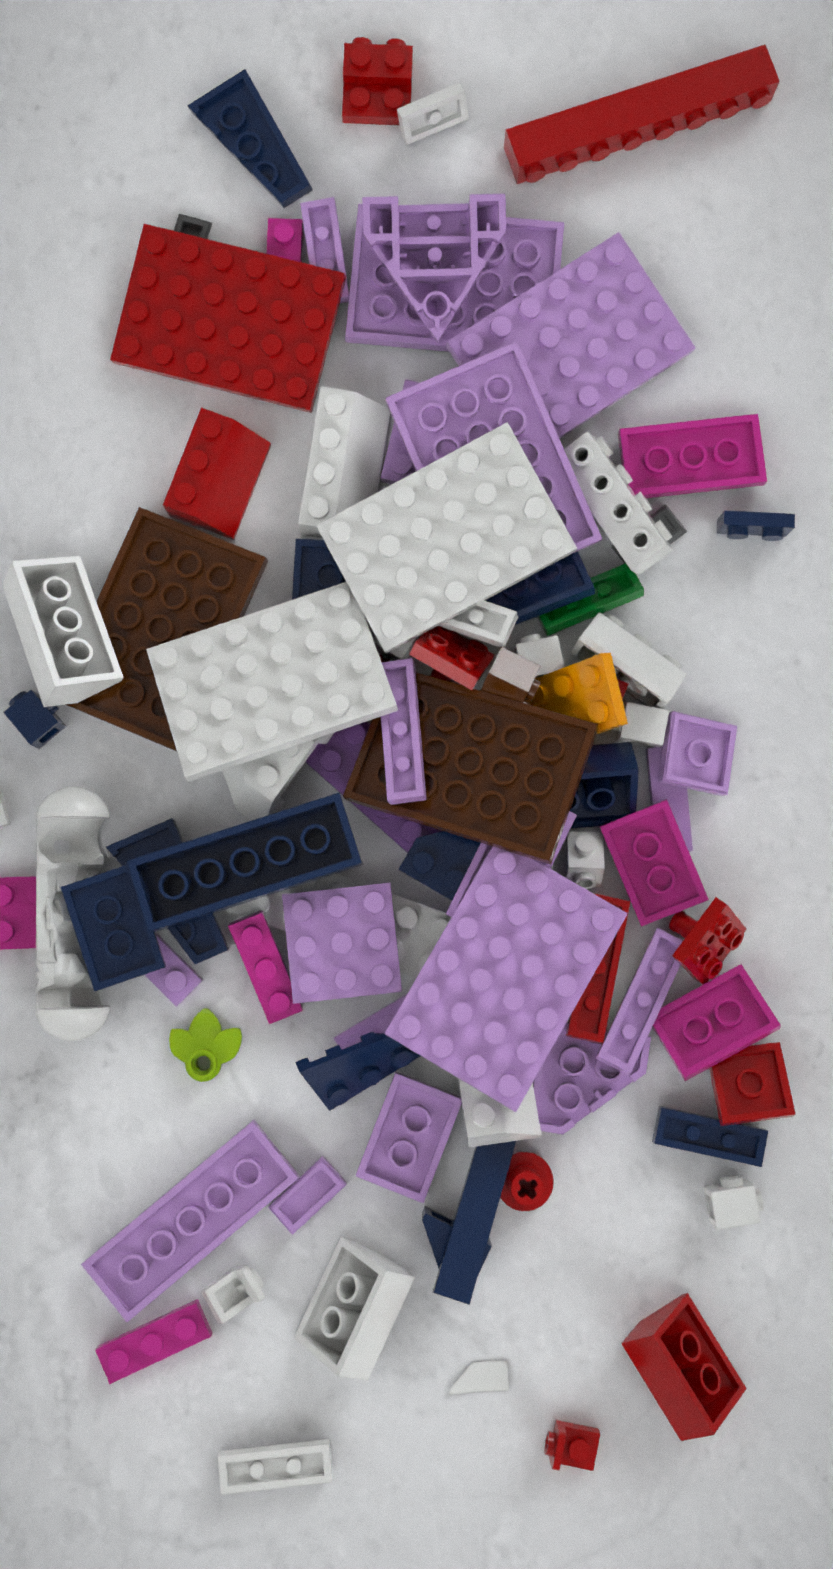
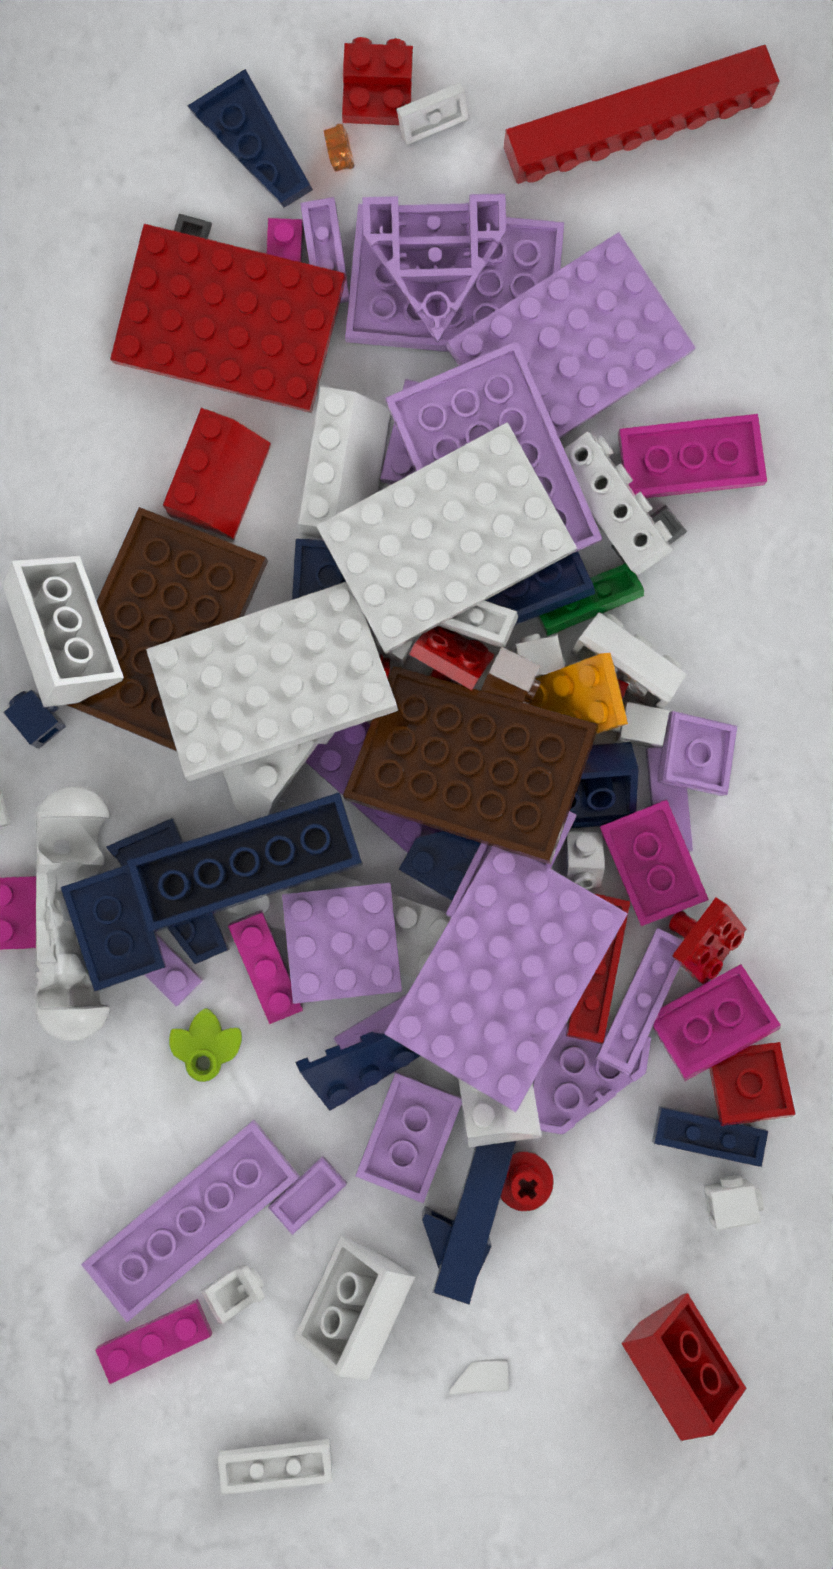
lavender plate [381,658,427,805] -> none
red bracket [544,1420,600,1471] -> none
dark blue plate [717,511,795,541] -> none
none -> clear orange piece [323,124,355,172]

